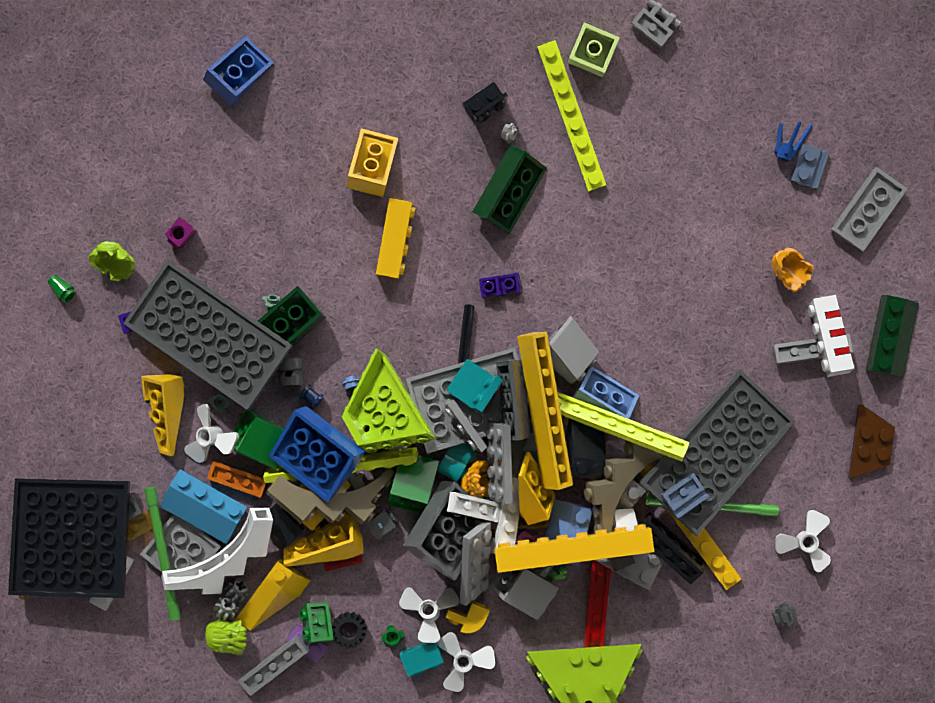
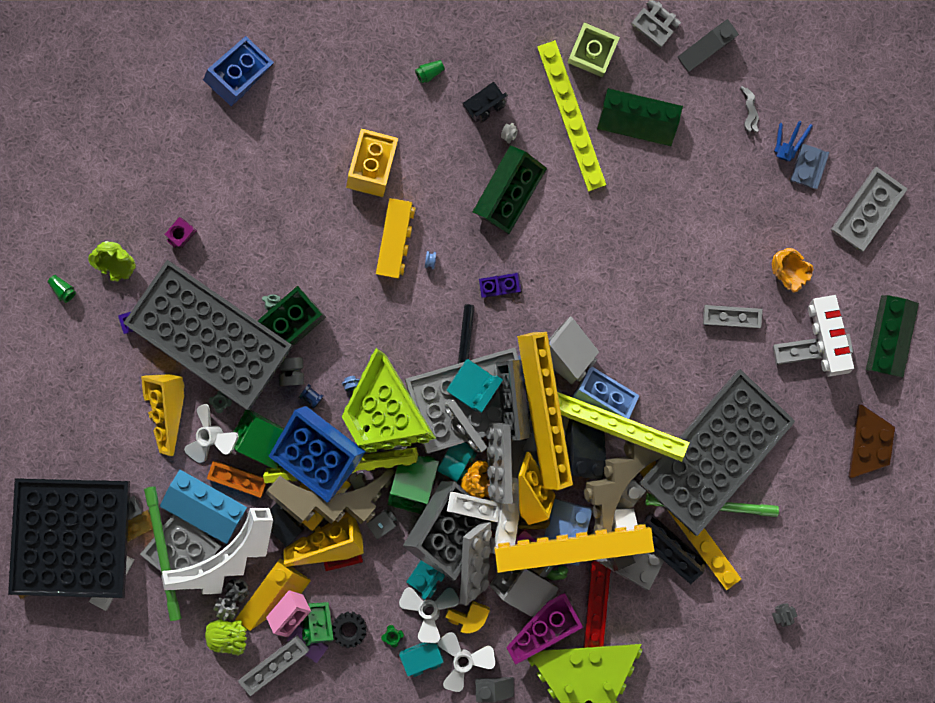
sand blue plate [661,473,709,519] -> none
white piece [775,510,831,572] -> none
none -> bright pink brick [266,591,311,637]
none -> teal bracket [406,560,445,600]
none -> green cone [415,60,445,84]
none -> medium blue bush [425,251,436,269]
none -> dark grey slope [475,677,514,702]
none -> magenta wedge [506,593,583,665]
none -> dark green slope [597,88,683,146]
none -> dark grey slope [678,19,739,72]
none -> light grey plate [703,305,762,328]
none -> light grey hair [740,86,759,133]

